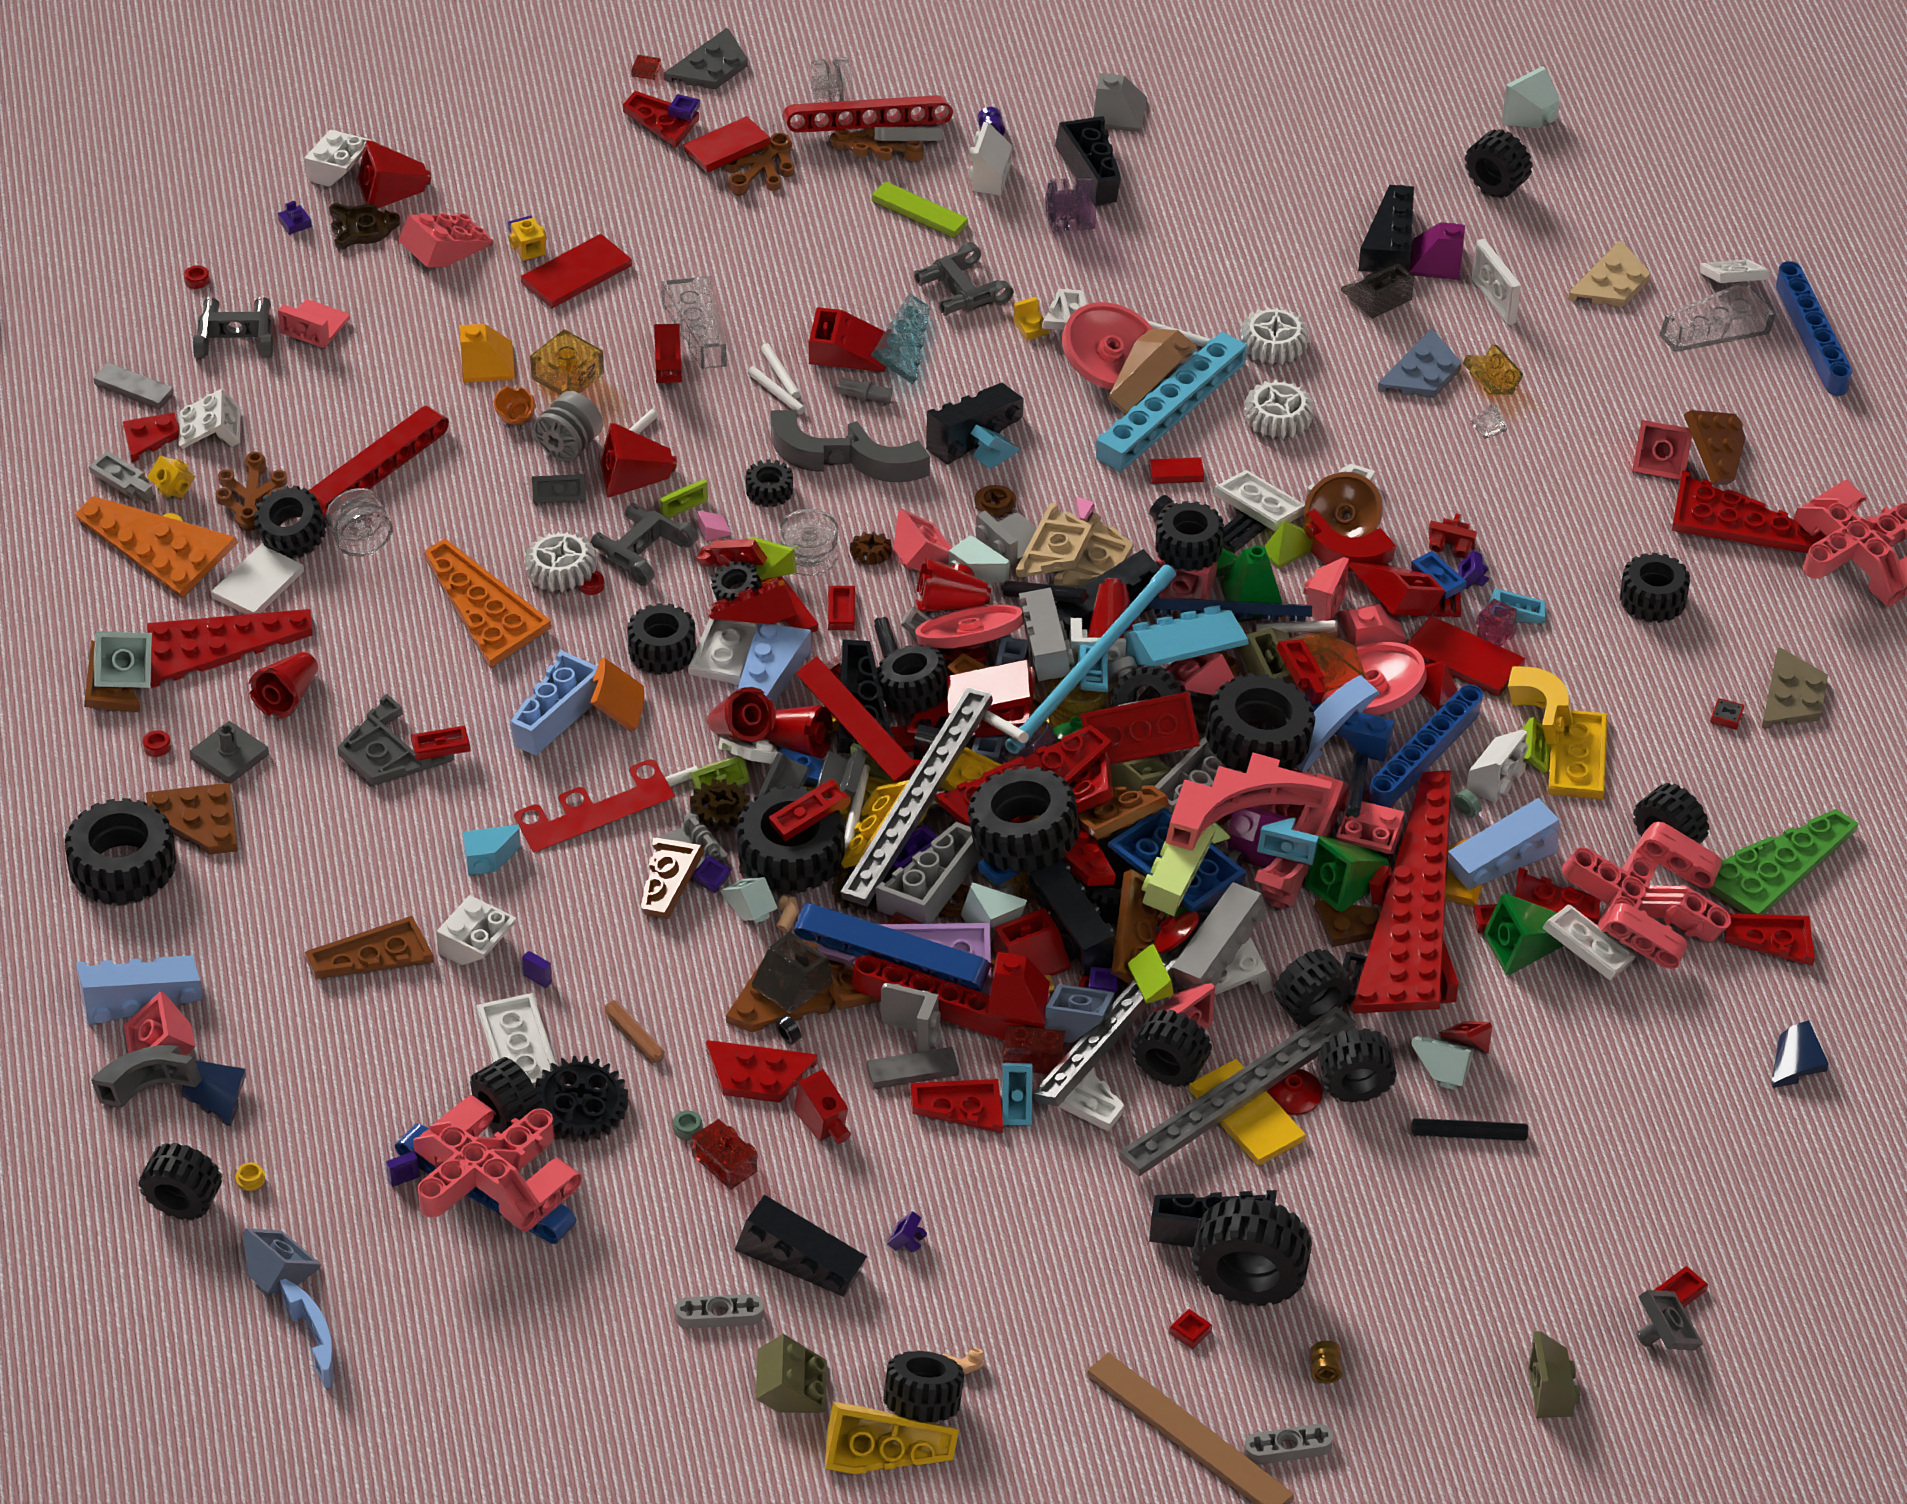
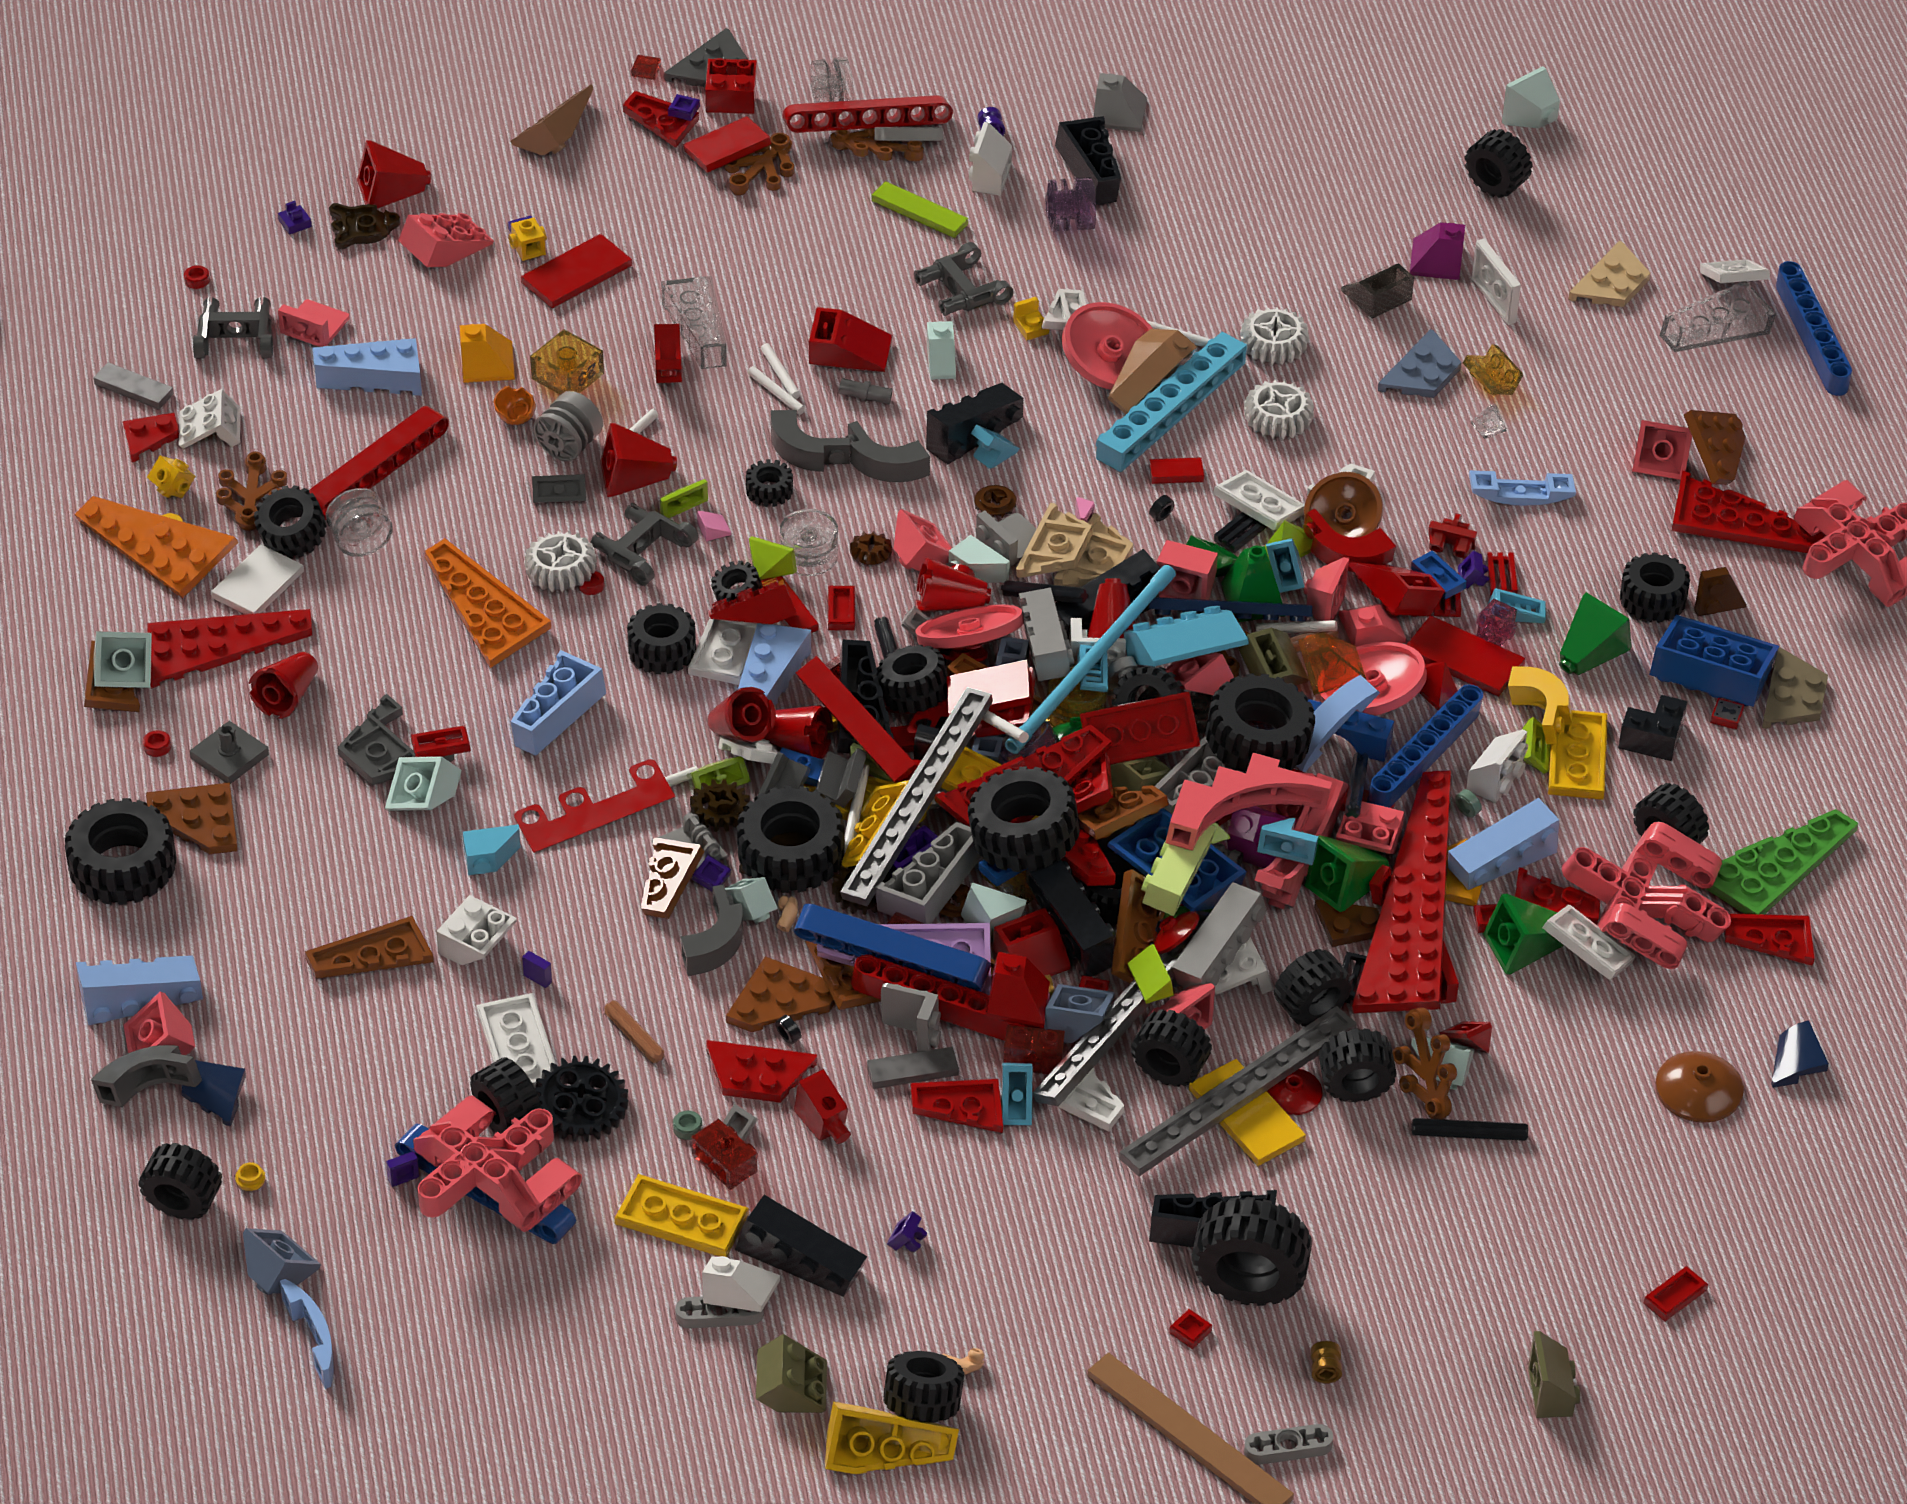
light grey hinge [89,450,155,503] -> none
white slope [304,130,372,187] -> none
orange slope [590,657,644,731] -> none
red hinge [696,539,767,567] -> none
clear smoke slope [752,932,833,1014] -> none
red plate [769,779,851,842] -> none
clear light blue wing [871,293,930,384] -> none
dark purple tile [1089,967,1119,998] -> none
black tyre [1155,501,1224,571] -> none
red hinge [1276,639,1326,704] -> none
black wedge [1358,185,1414,275] -> none
dark grey tile [1636,1290,1703,1350] -> none
none -> light blue wedge [313,338,422,396]
none -> light aqua slope [385,757,462,811]
none -> medium nougat wedge [510,84,594,156]
none -> yellow tile [615,1174,749,1257]
none -> dark grey arch [681,884,743,976]
none -> white slope [702,1256,780,1312]
none -> red slope [705,58,757,114]
none -> light grey slope [719,1104,759,1144]
none -> light aqua slope [927,321,956,380]
none -> medium azure slope [1266,539,1305,593]
none -> dark orange plant [1393,1008,1457,1119]
none -> light blue slope [1469,470,1576,506]
none -> red tile [1486,552,1518,597]
none -> green slope [1559,592,1632,675]
none -> black brick [1618,695,1688,761]
none -> blue slope [1649,615,1779,707]
none -> dark orange dish [1655,1051,1744,1123]
none -> reddish brown wing [1694,567,1747,617]

